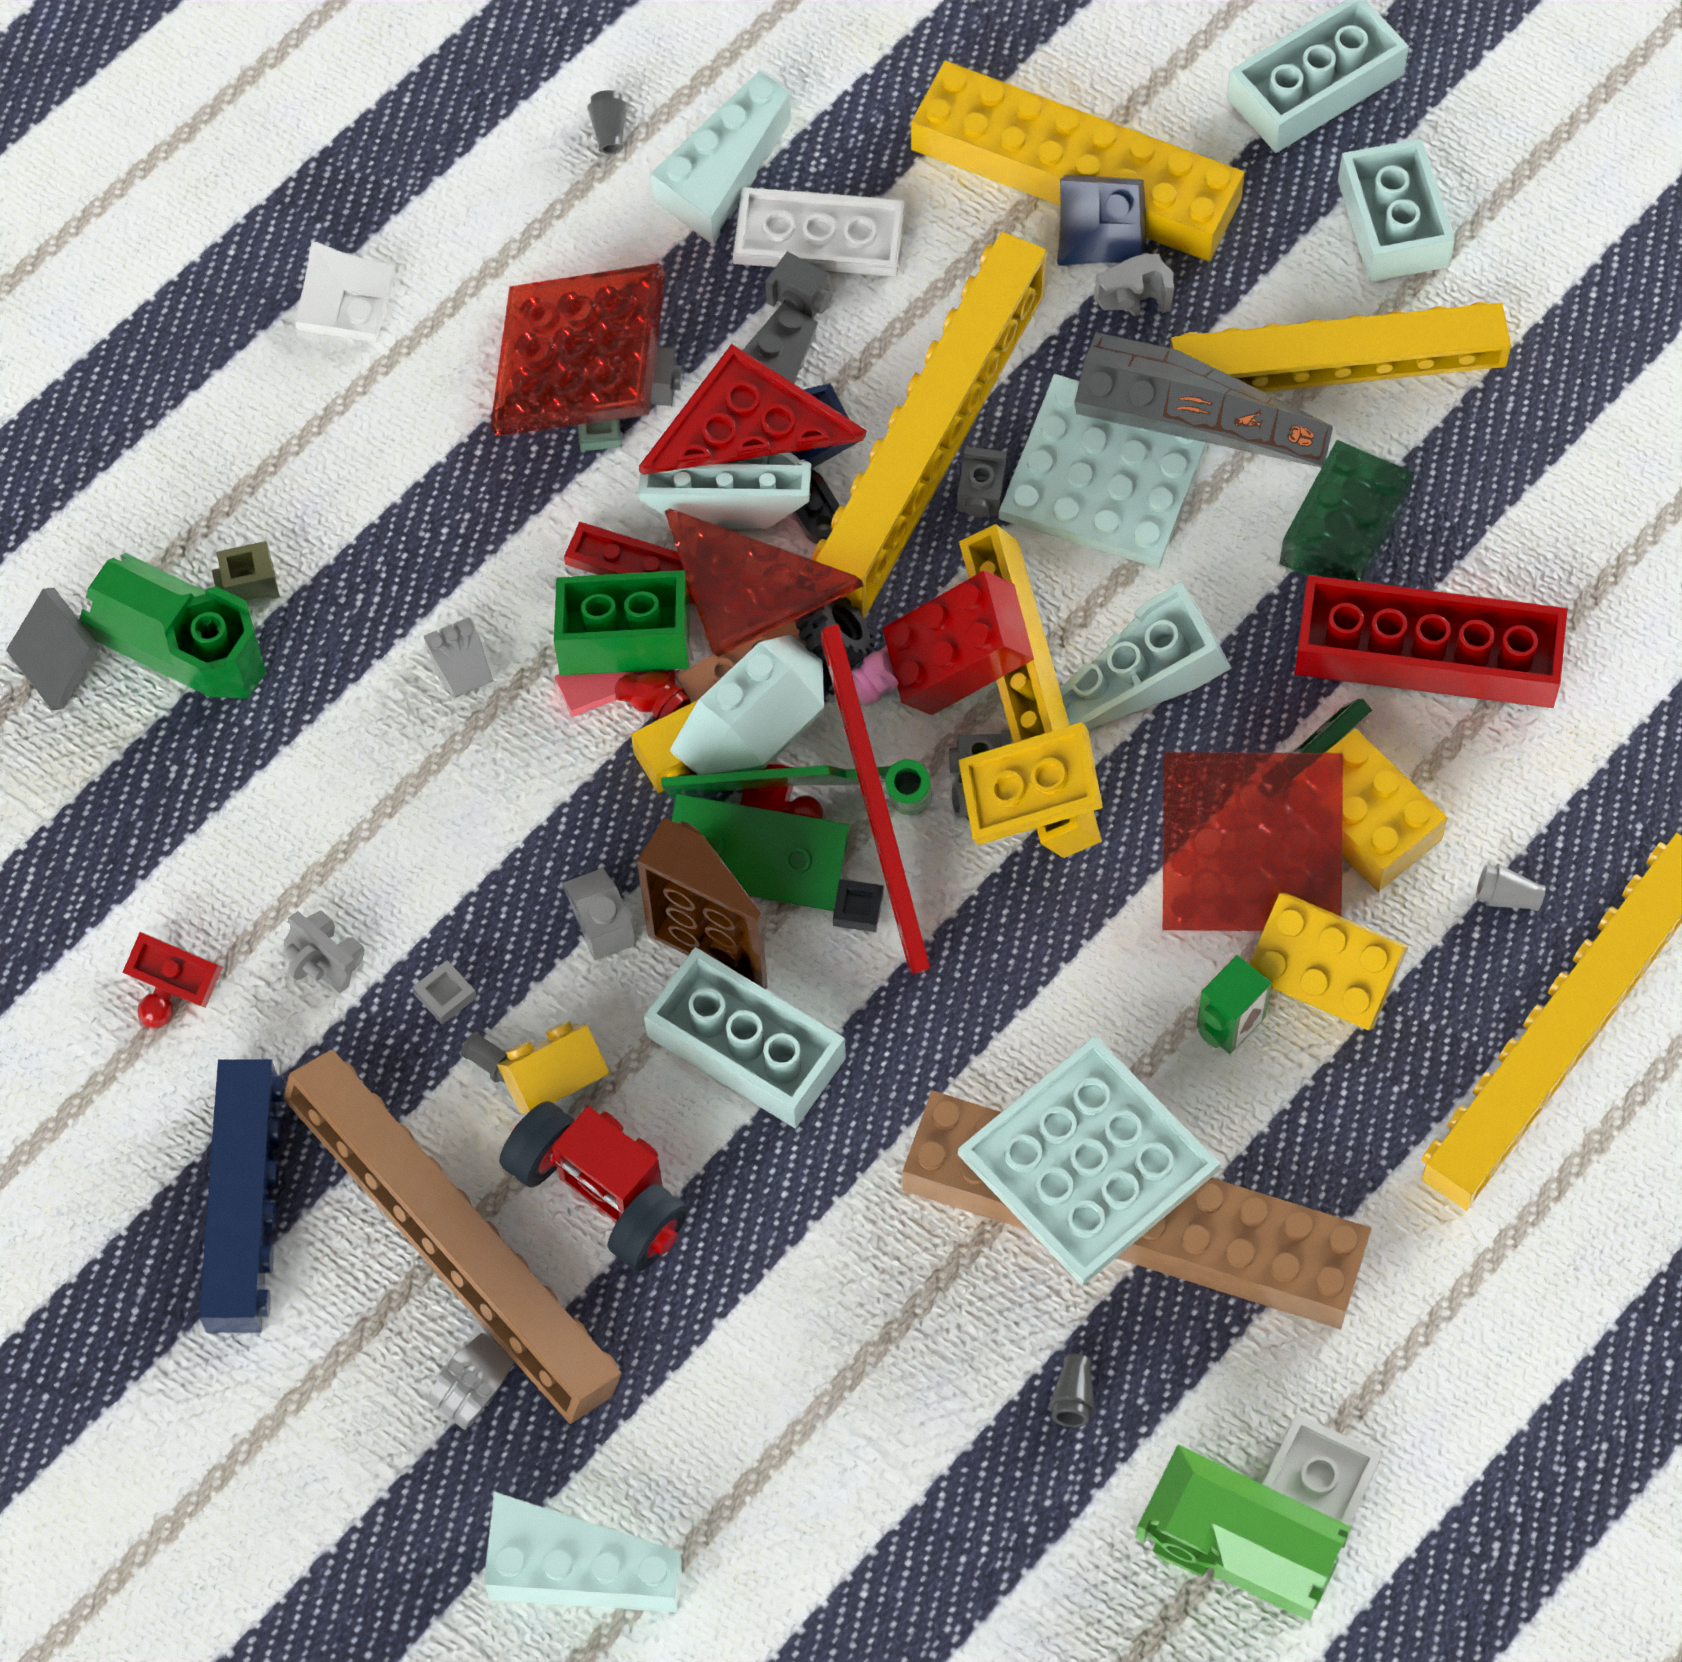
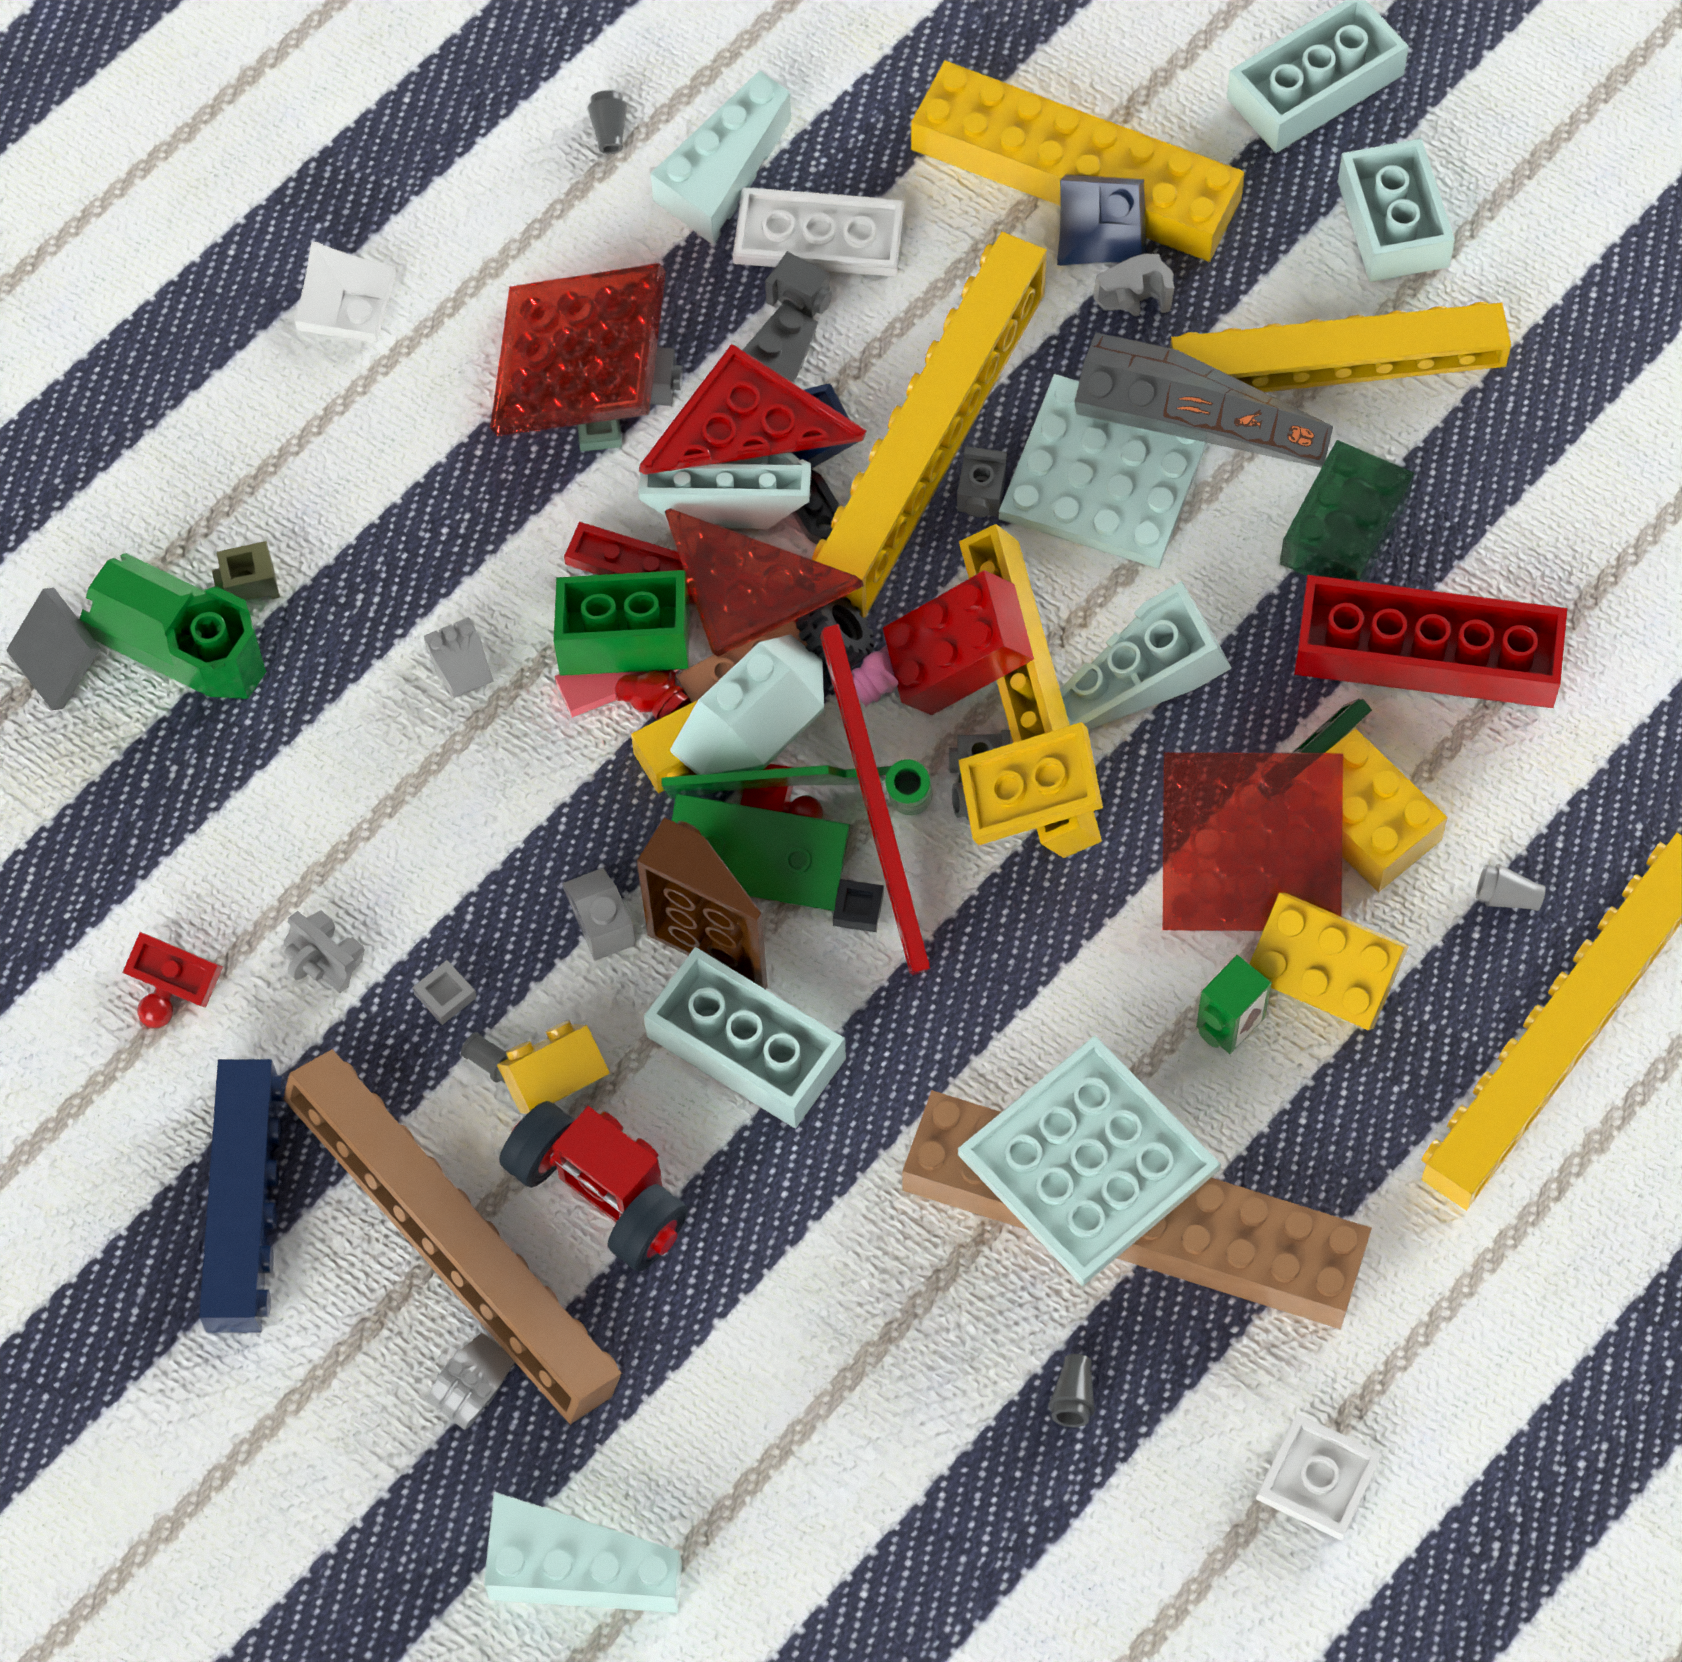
bright green brick [1135,1444,1352,1621] -> none

